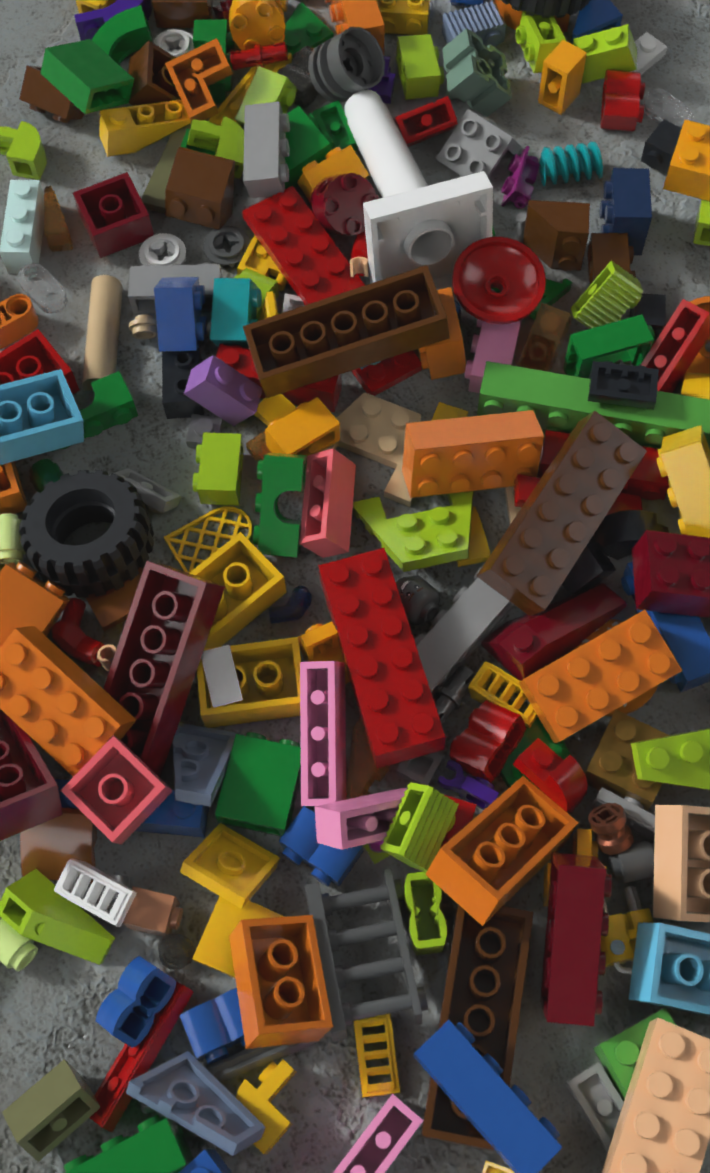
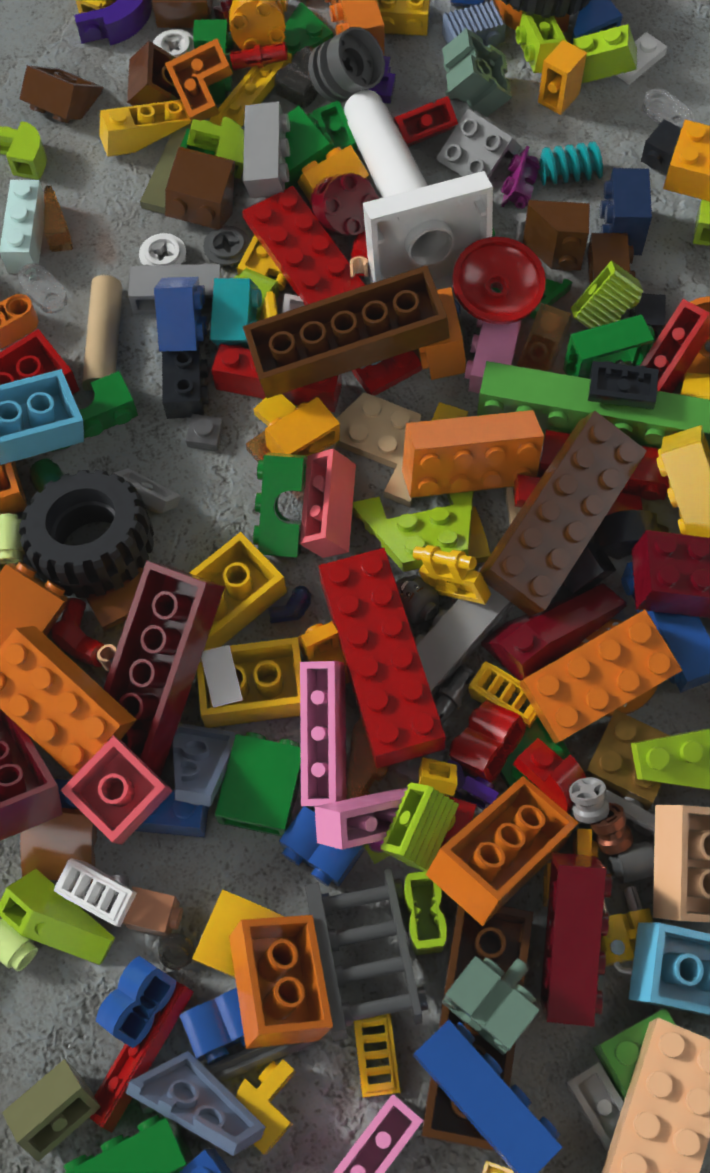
green brick [40,39,134,114] -> none
dark red brick [73,172,154,258] -> none
green arch [92,5,153,65] -> none
tan plate [129,315,157,339] -> none
yellow window [163,506,253,573] -> none
yellow plate [180,823,280,909] -> none
medium lavender brick [184,355,263,426] -> none
lime brick [193,432,245,506] -> none
lime brick [235,66,297,128] -> none
lime brick [395,34,444,99] -> none
red brick [600,70,645,131] -> none
none -> yellow plate [413,545,491,604]
none -> yellow tile [419,757,458,796]
none -> sand green brick [442,956,539,1055]
none -> light grey wheel [569,777,609,823]

